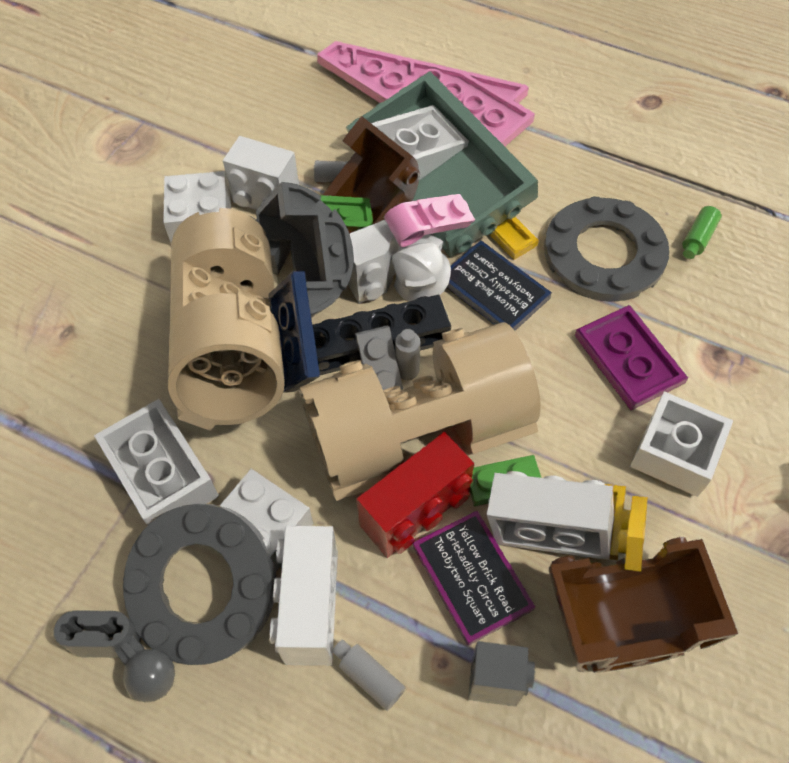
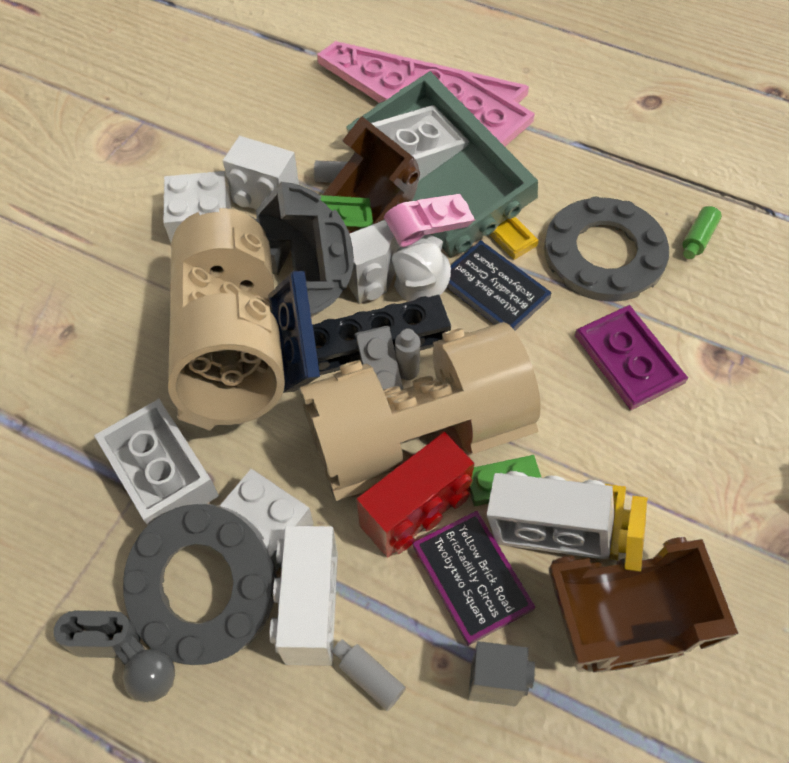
white brick [630,391,734,497] -> none

